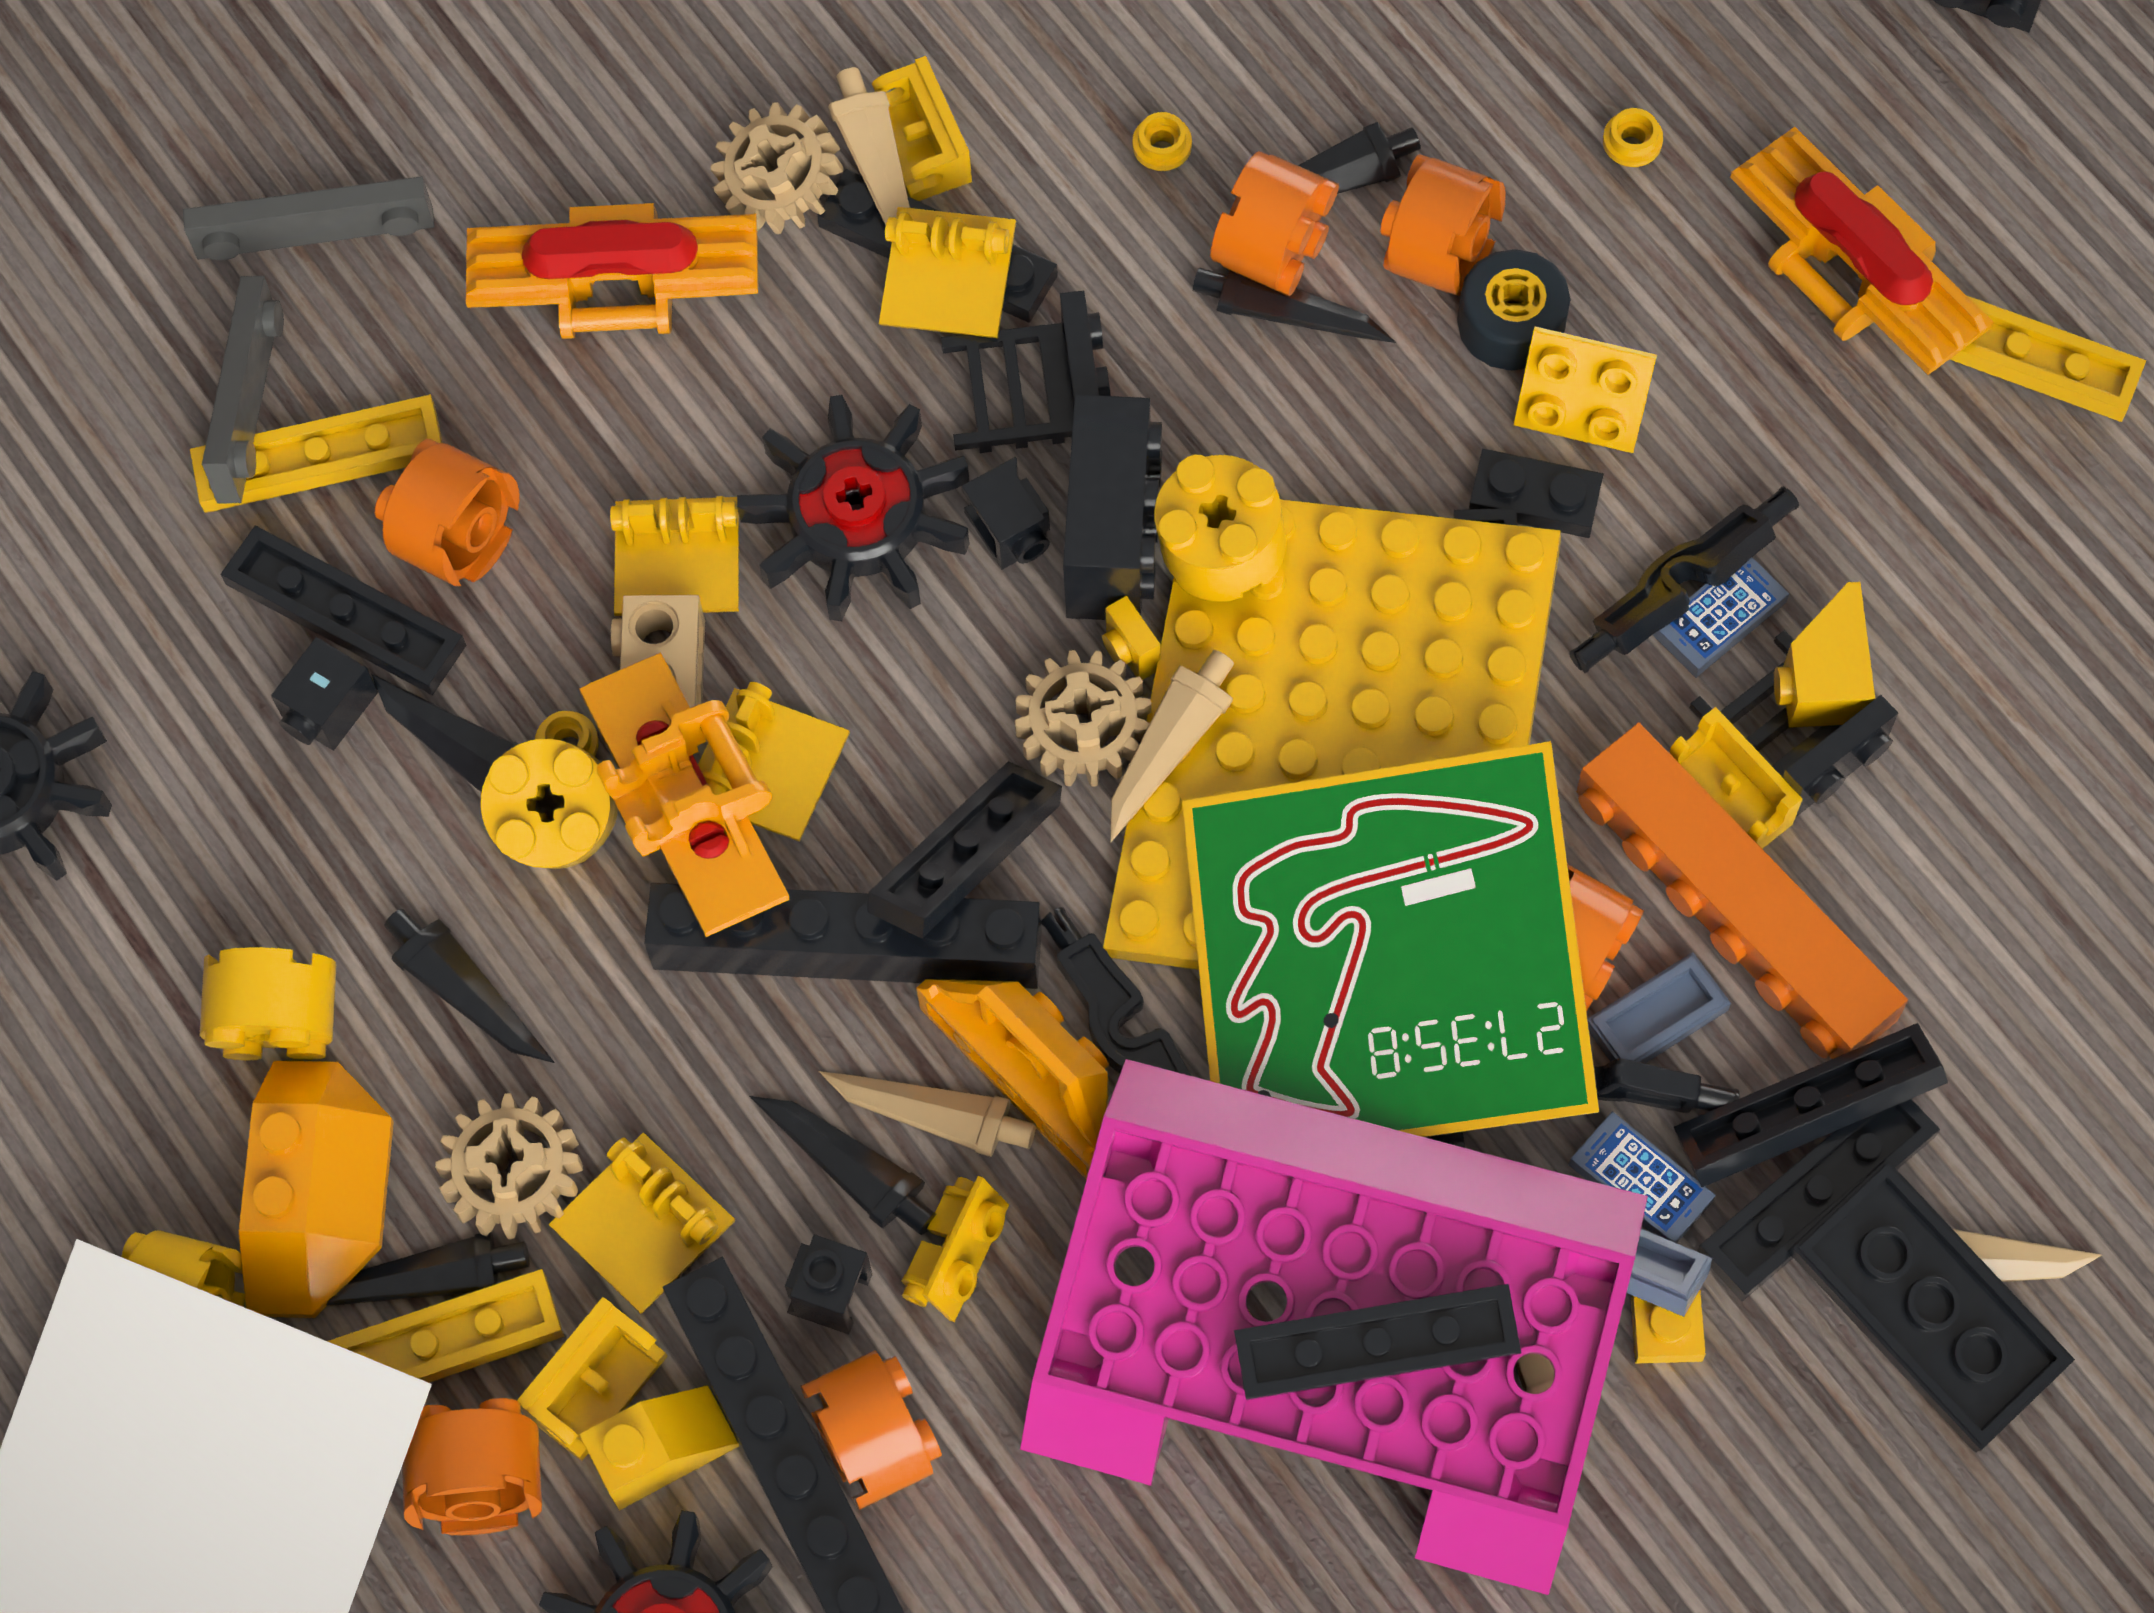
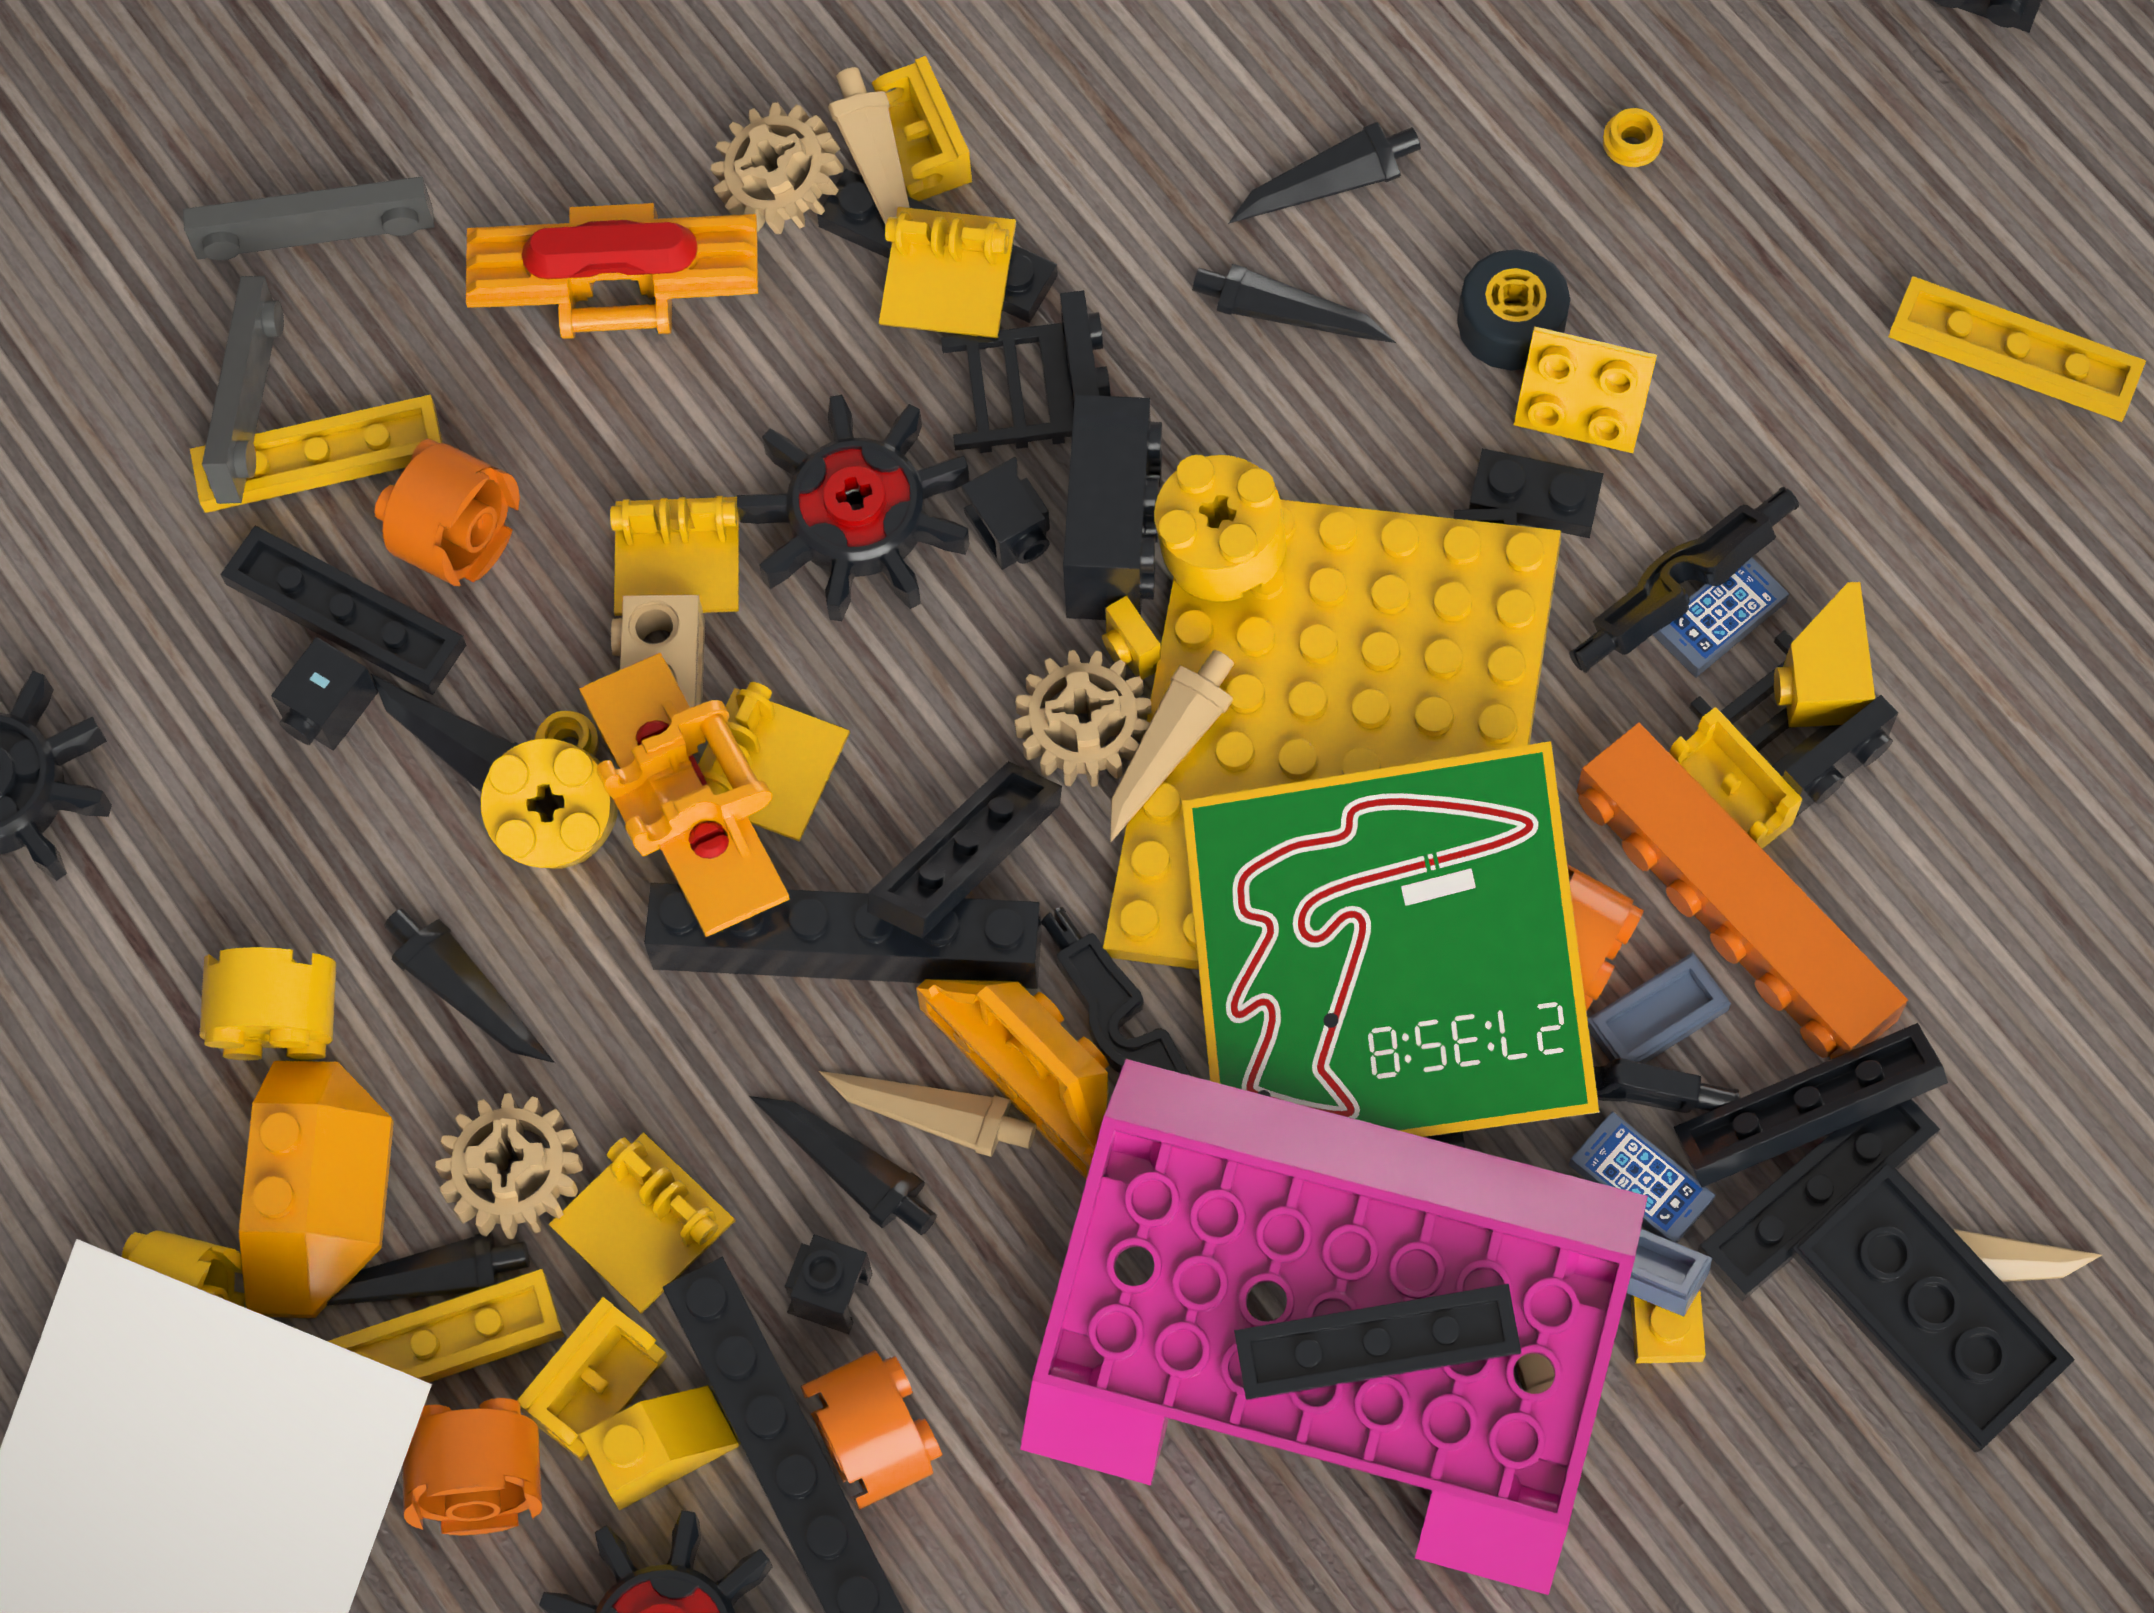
yellow hinge [901,1176,1009,1322] -> none
yellow plate [1132,112,1192,171] -> none
orange brick [1210,151,1339,296] -> none
orange brick [1380,154,1506,296] -> none
light orange piece [1730,127,1994,375] -> none

